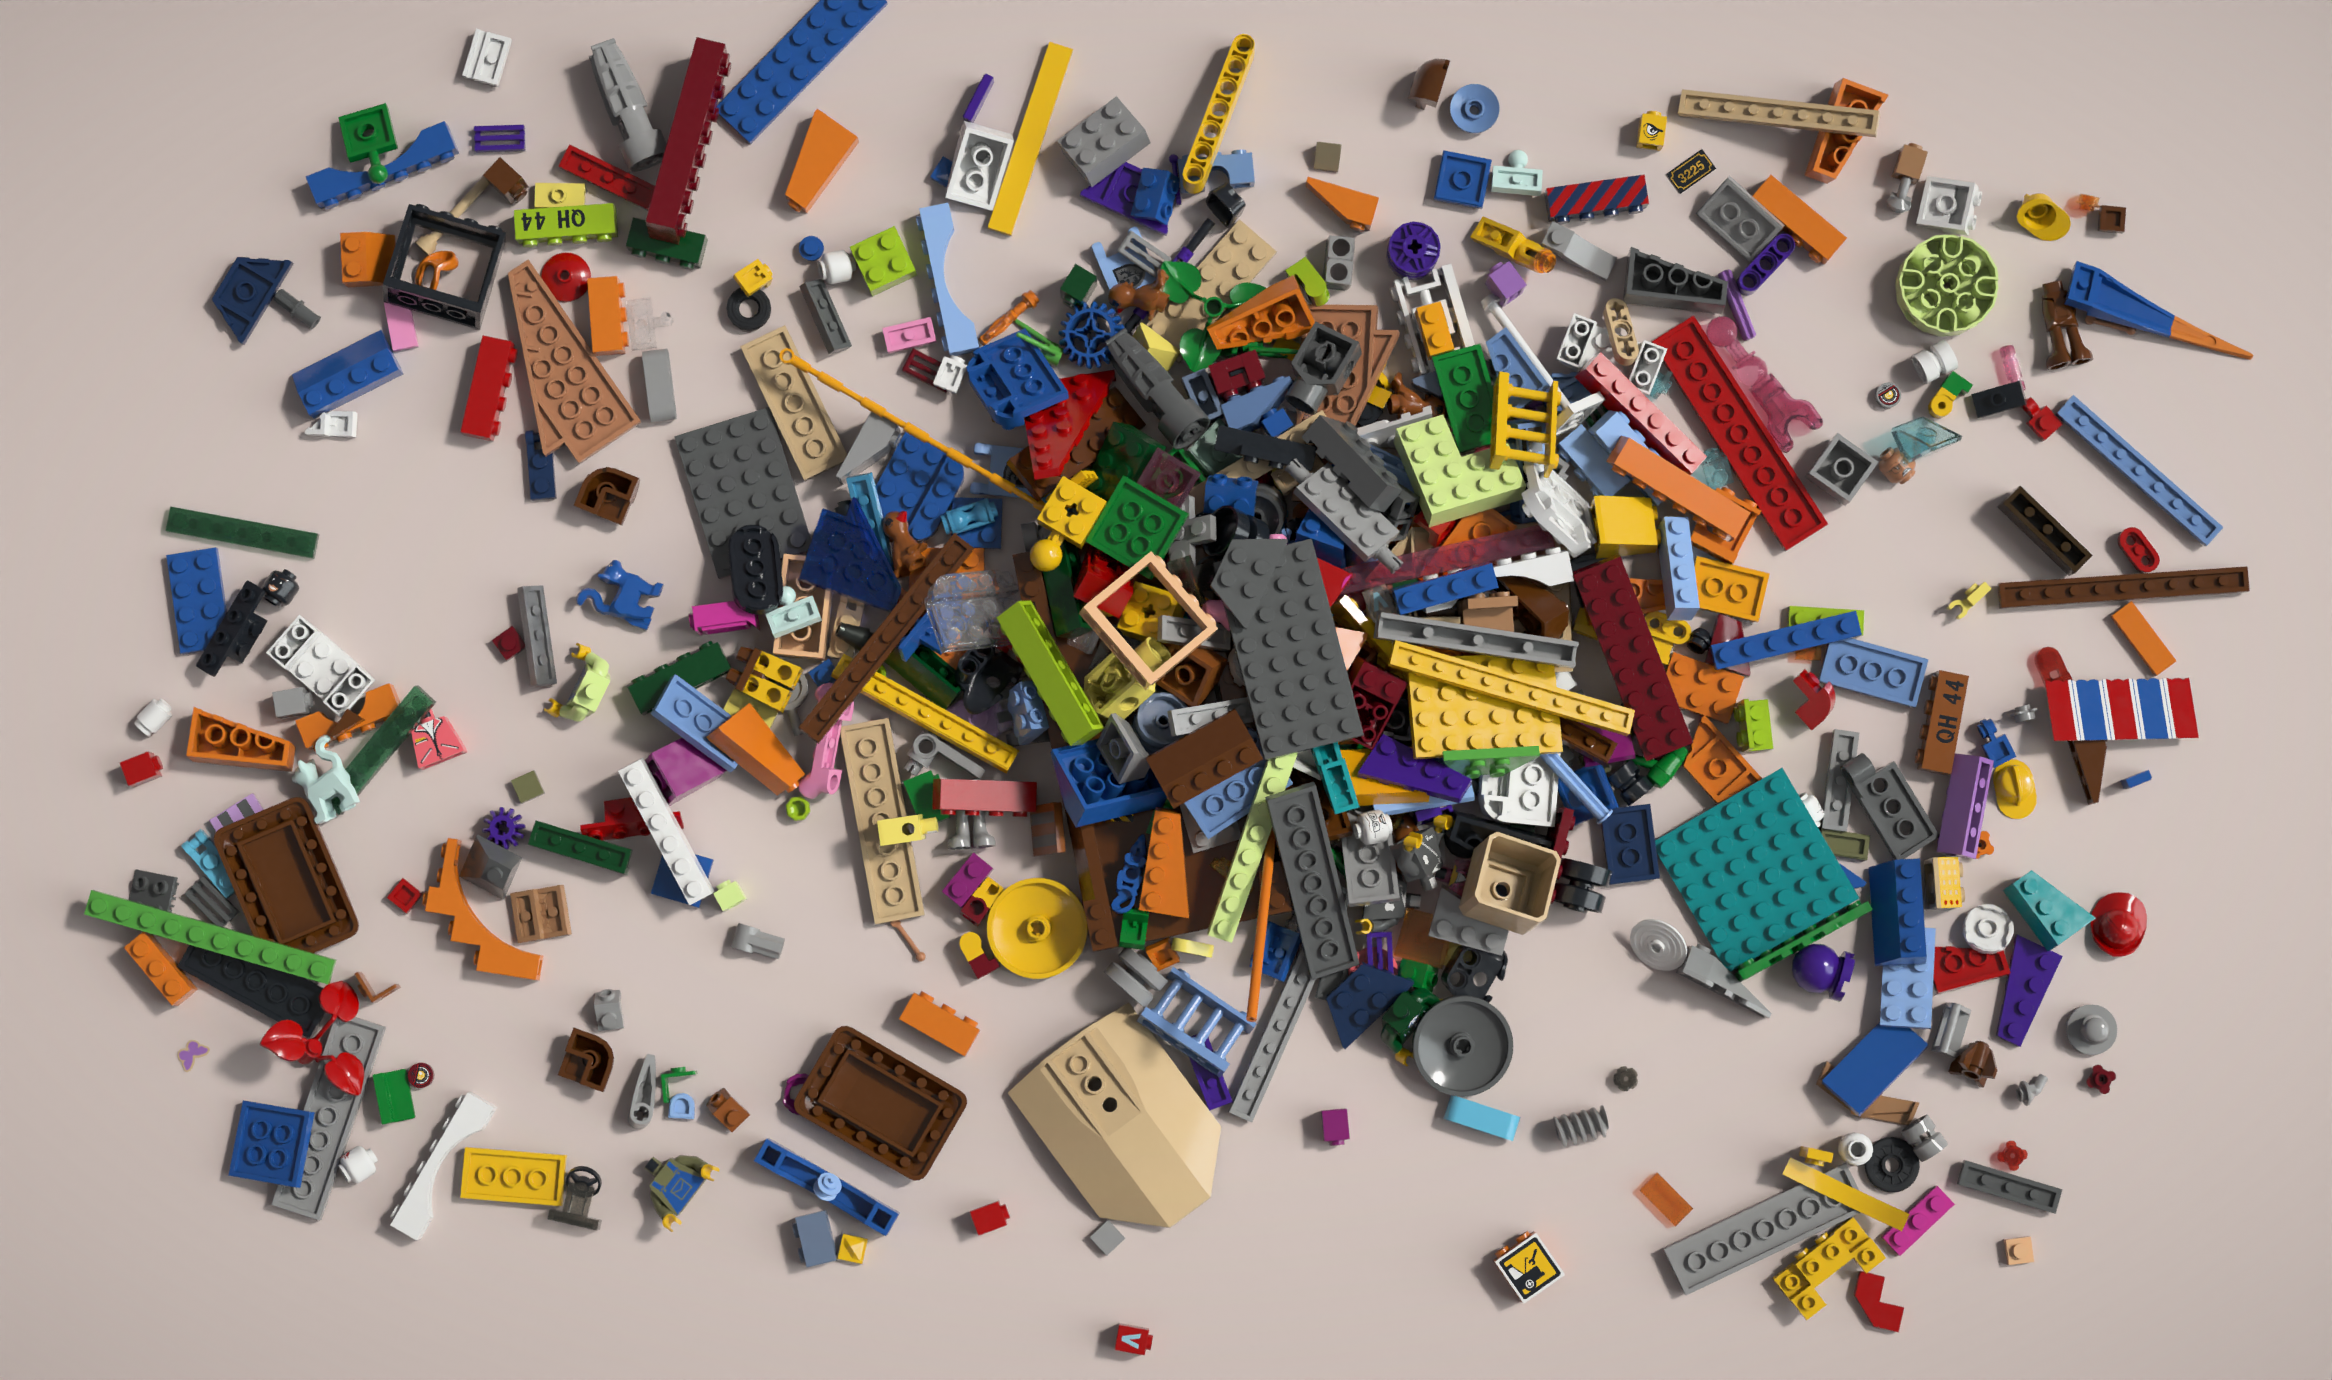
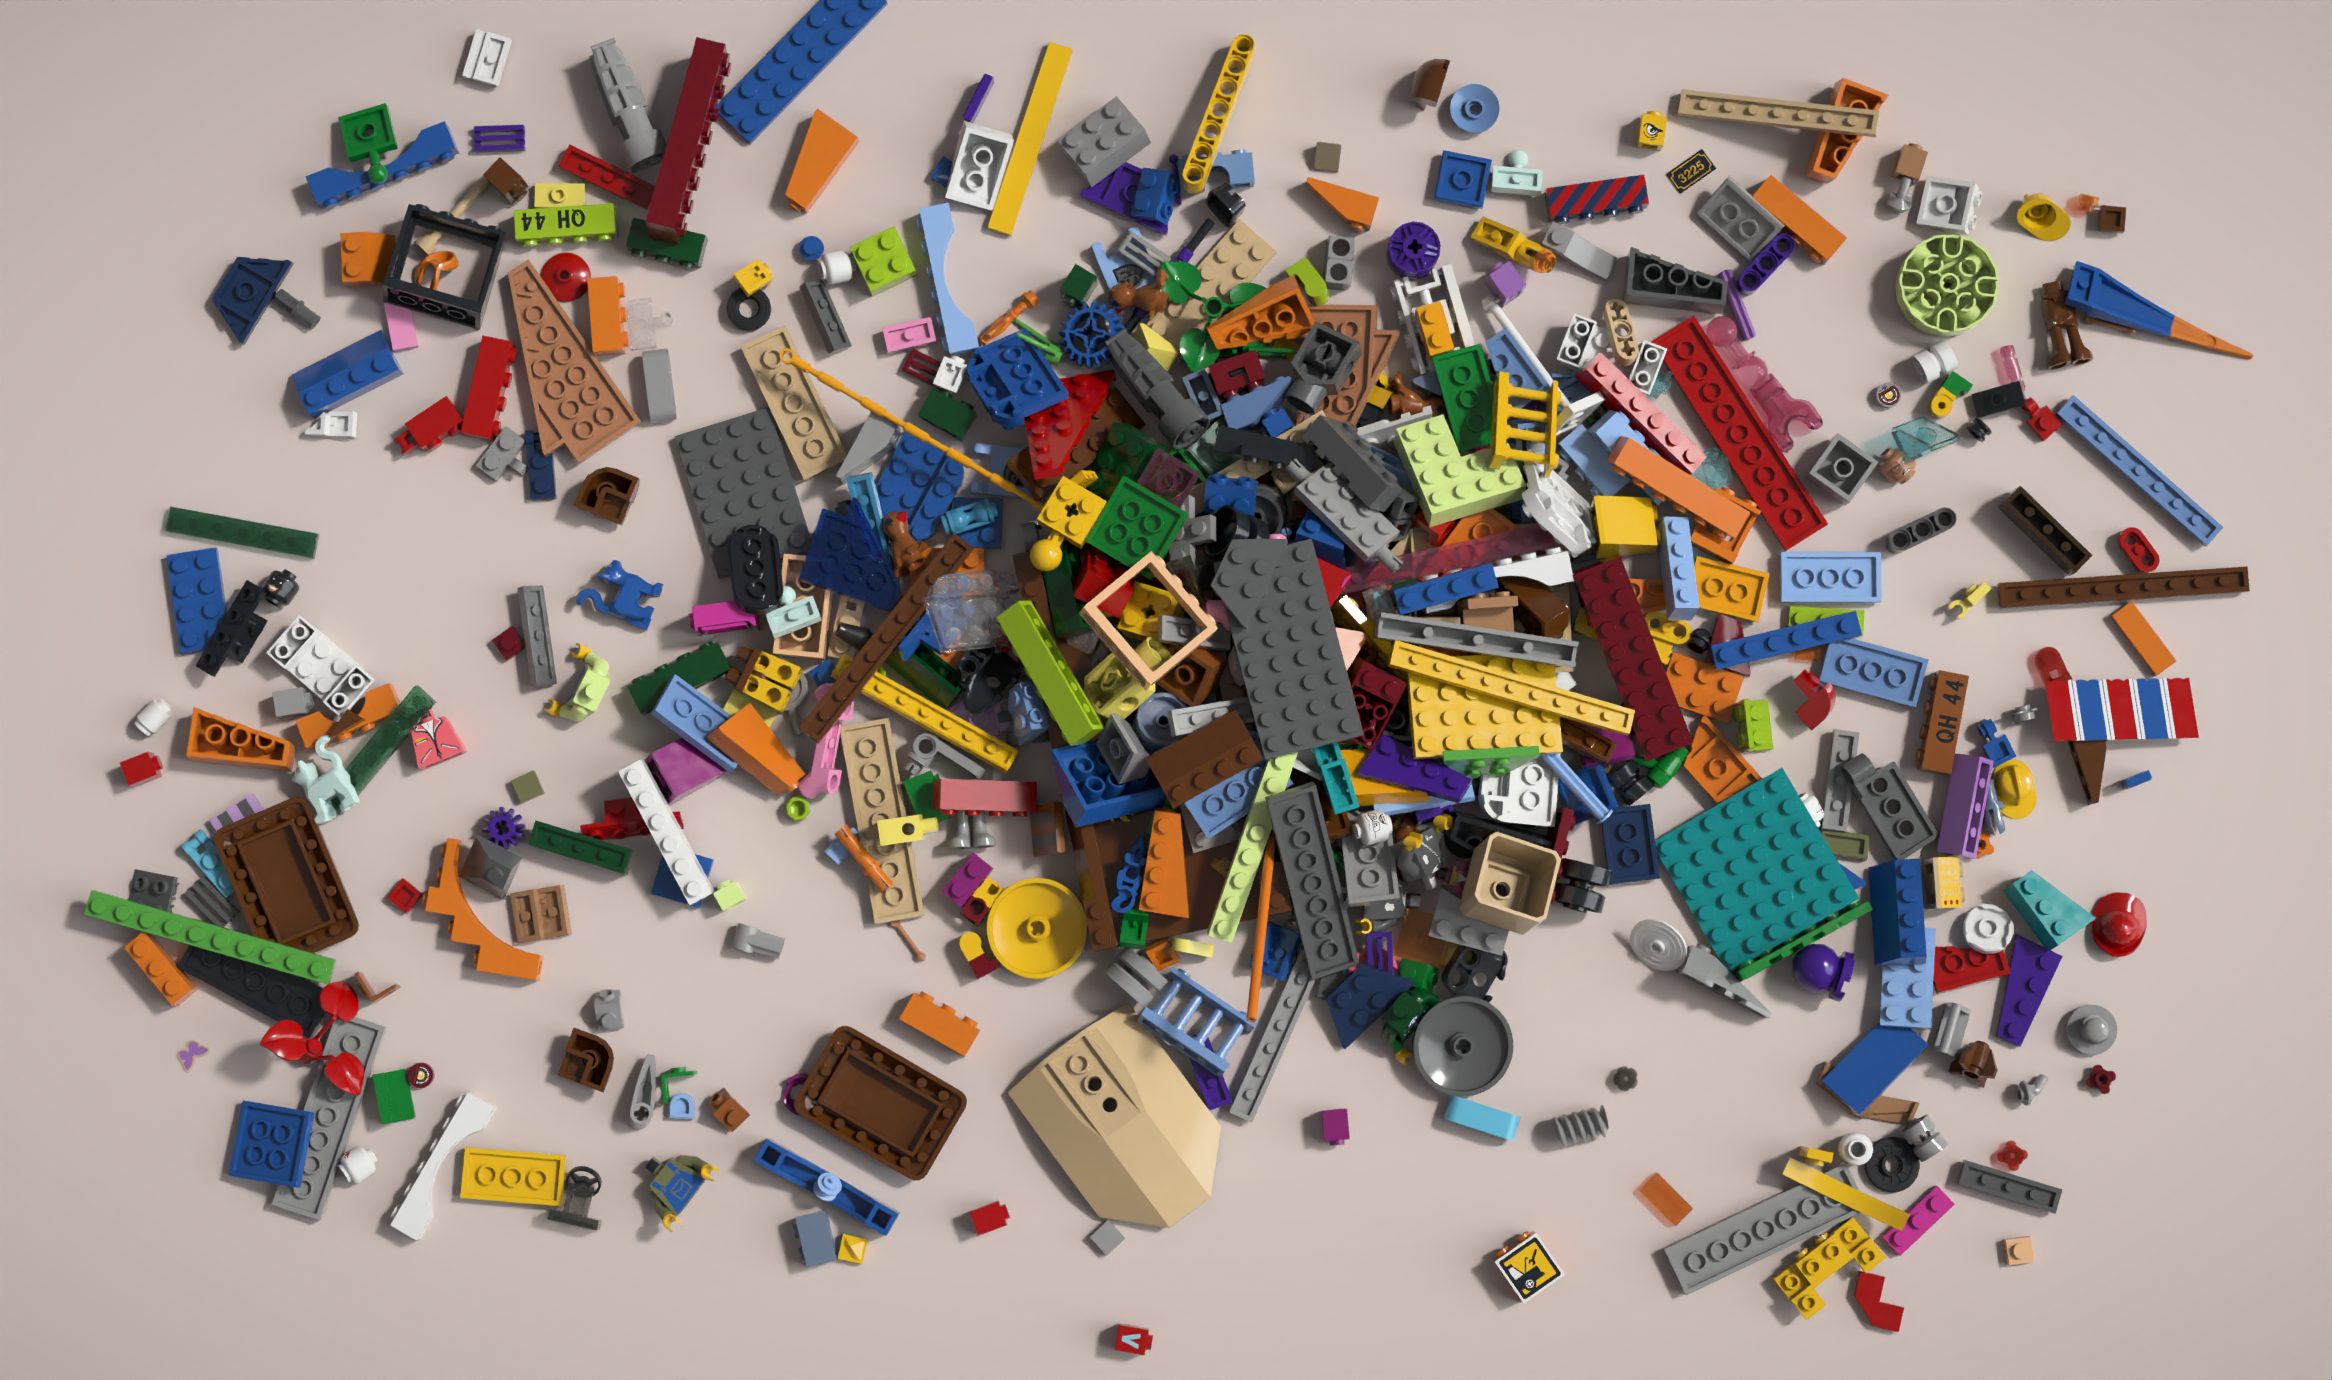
none -> red brick [393,396,463,456]
none -> light grey plate [476,426,528,481]
none -> light blue piece [824,827,858,864]
none -> orange pin [834,824,893,893]
none -> dark green brick [918,388,977,442]
none -> light blue plate [1780,552,1882,603]
none -> dark grey beam [1885,507,1957,554]
none -> black bush [1967,418,1992,442]
none -> sand blue arm [1984,780,2005,835]

